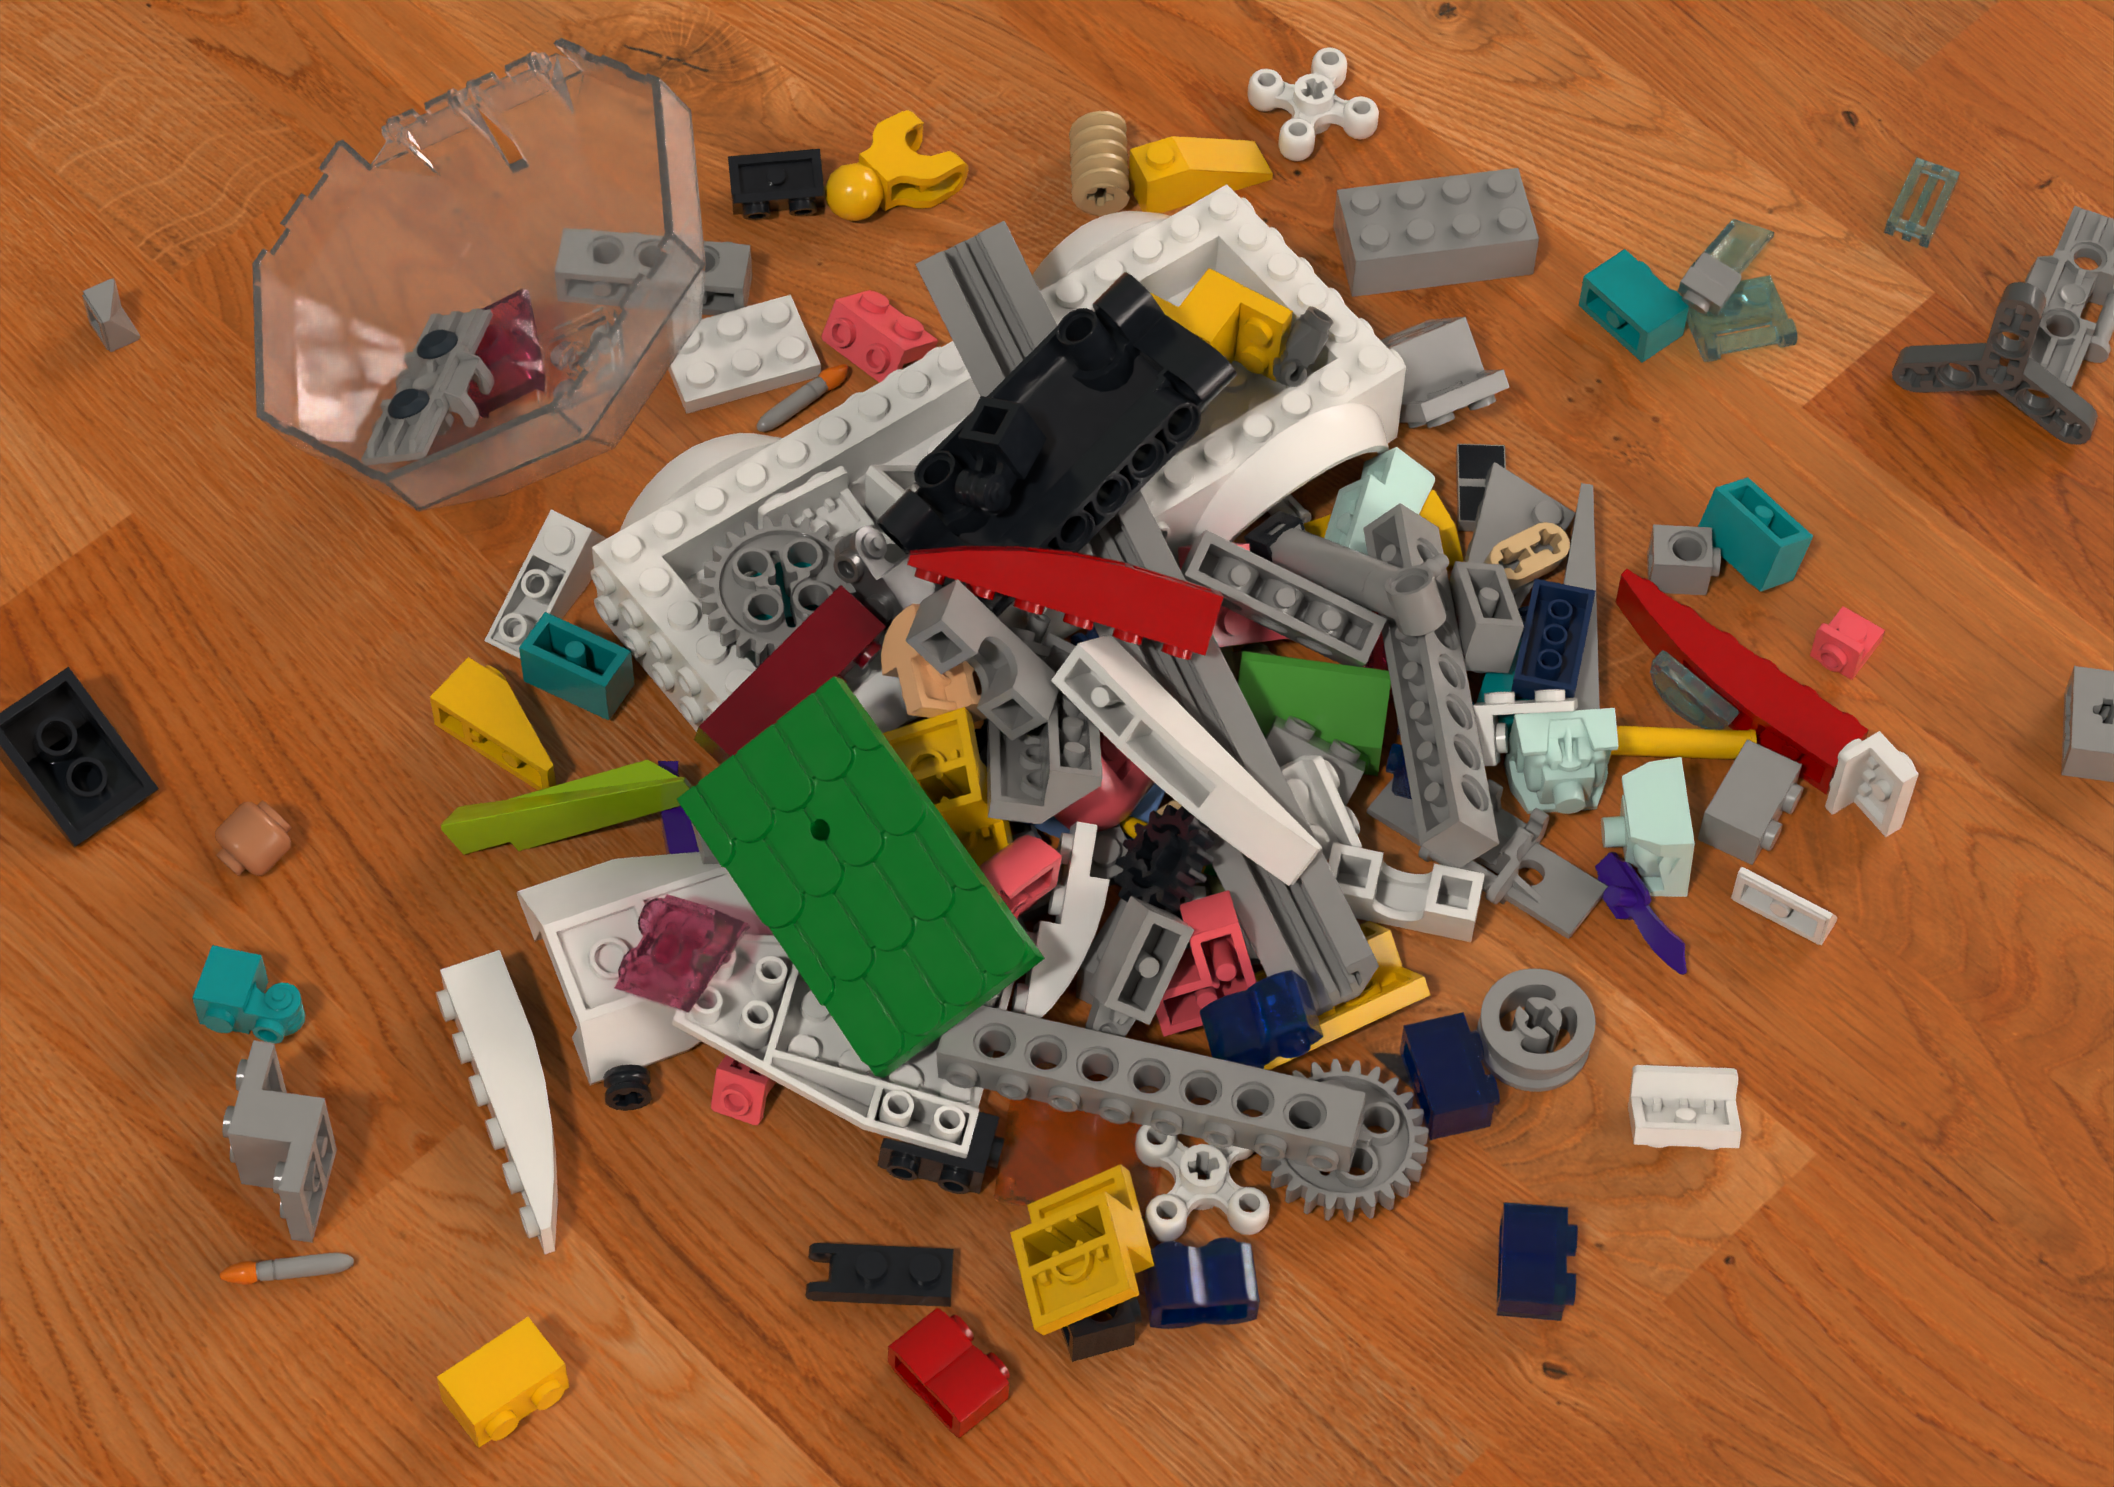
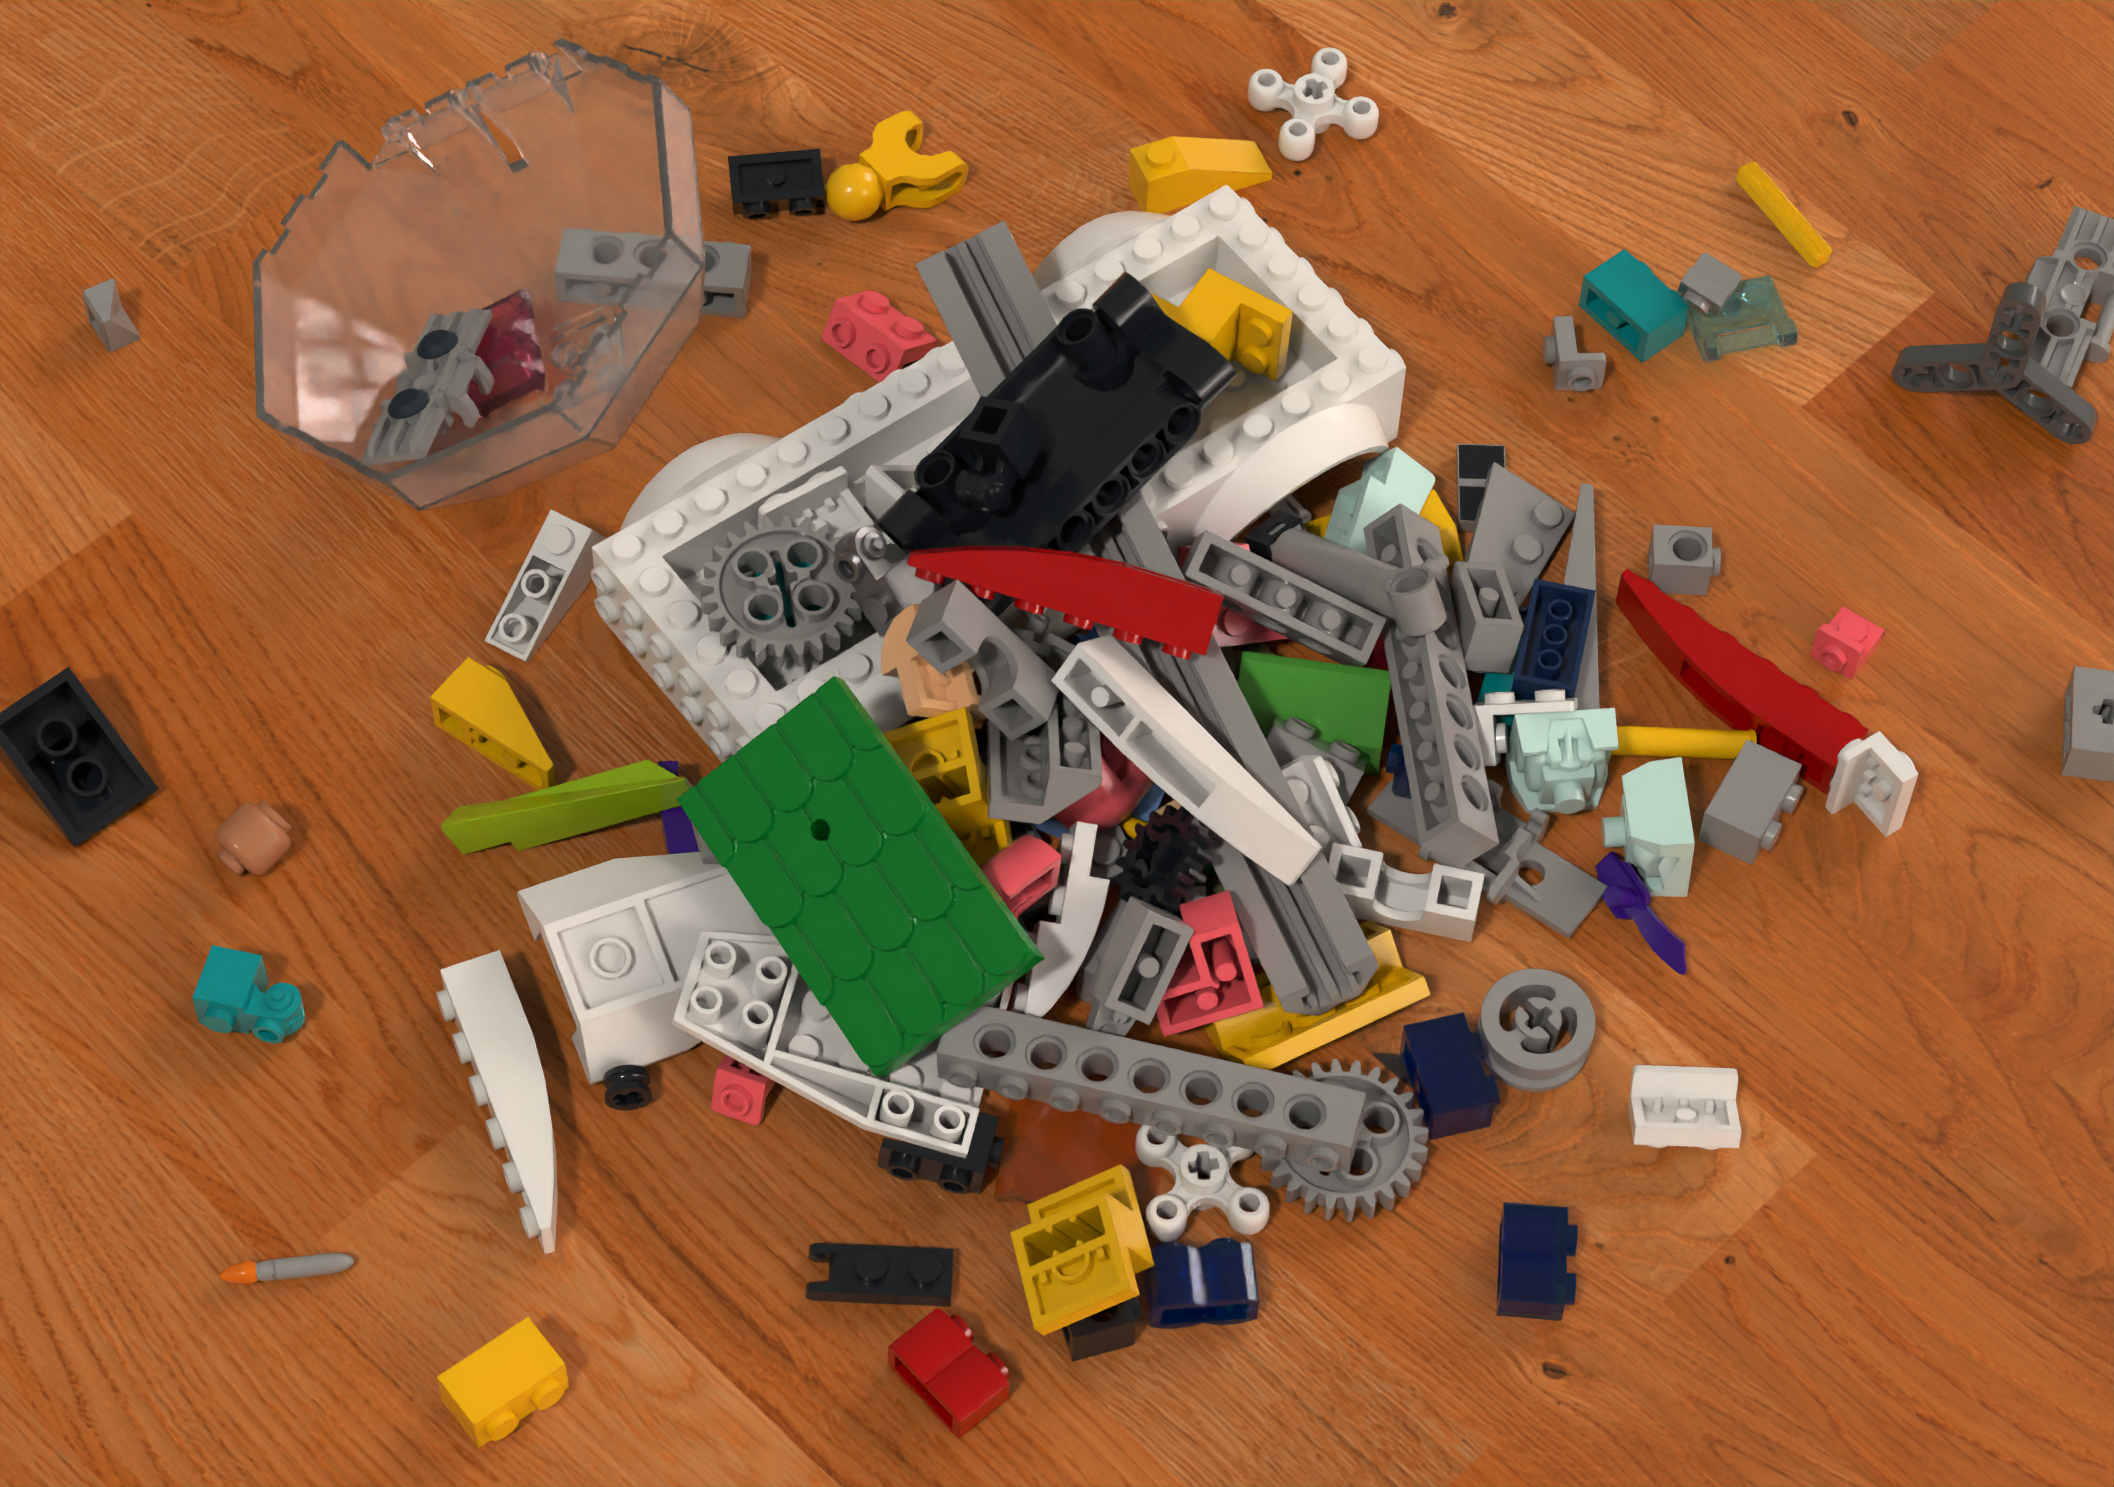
light grey bracket [222,1040,337,1243] -> none
teal brick [519,612,634,720] -> none
clear pink slope [614,894,750,1013] -> none
white plate [656,294,821,414] -> none
dark red brick [694,585,886,765] -> none
light grey piece [756,364,848,432] -> none
tan piece [1069,111,1130,216] -> none
clear blue brick [1199,970,1323,1069] -> none
dark grey arm [1273,306,1333,387] -> none
light grey brick [1333,168,1539,297] -> none
light grey bracket [1380,317,1510,428] -> none
tan beam [1484,522,1570,590] -> none
clear light blue tile [1650,650,1740,730] -> none
clear light blue tile [1691,219,1774,275] -> none
teal brick [1698,477,1813,592] -> none
white slope [1731,867,1838,946] -> none
clear light blue tile [1884,157,1960,248] -> none
none -> light grey bracket [1542,316,1607,392]
none -> yellow axle [1736,161,1832,268]

